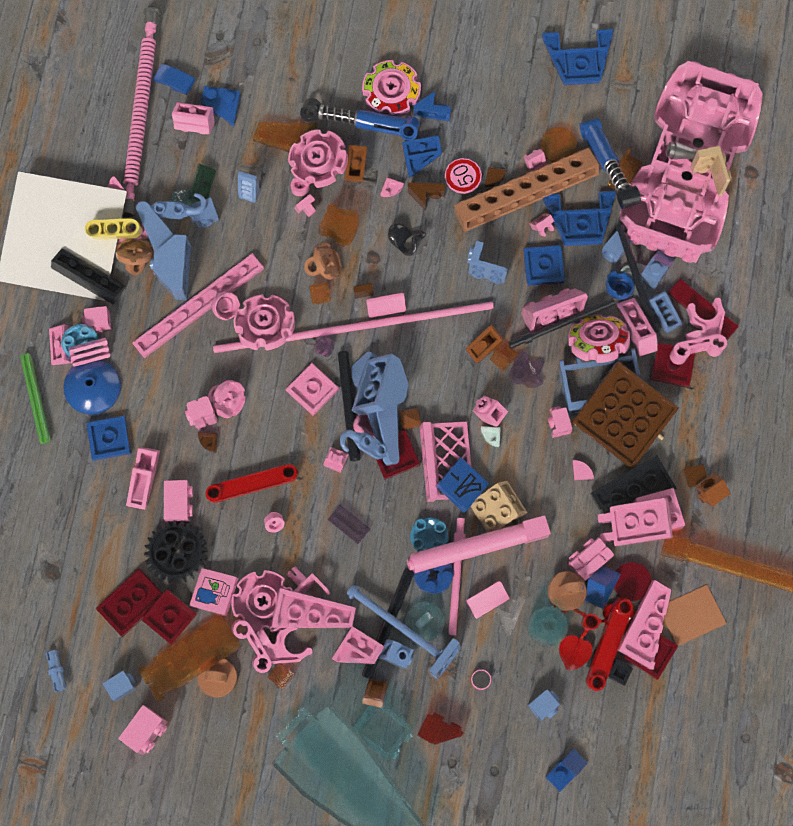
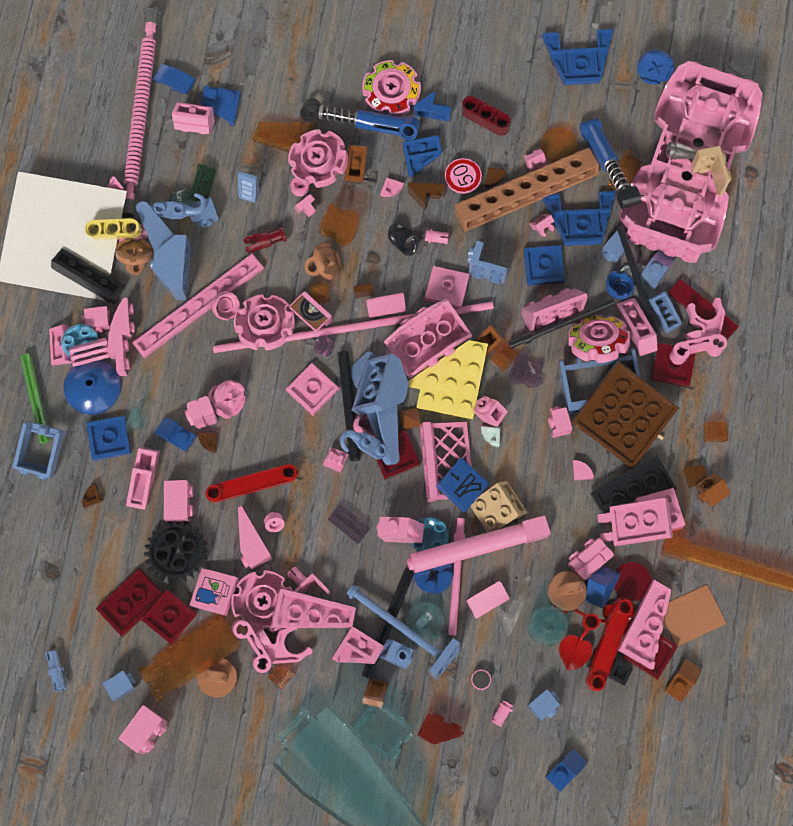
none -> medium blue window [12,421,66,480]
none -> reddish brown tile [82,483,102,509]
none -> bright pink slope [108,297,135,376]
none -> clear light blue slope [126,406,143,431]
none -> blue slope [154,417,197,453]
none -> bright pink slope [238,506,272,570]
none -> dark red piece [243,226,287,253]
none -> panel [289,291,332,332]
none -> bright pink torso [376,517,424,543]
none -> bright pink slope [384,299,472,379]
none -> light yellow wing [408,340,488,419]
none -> bright pink pin [425,228,449,244]
none -> bright pink plate [425,266,470,309]
none -> dark red beam [462,96,511,136]
none -> bright pink pin [490,700,513,727]
none -> blue tile [637,50,674,85]
none -> dark orange slope [664,659,702,703]
none -> clear orange slope [703,421,728,442]

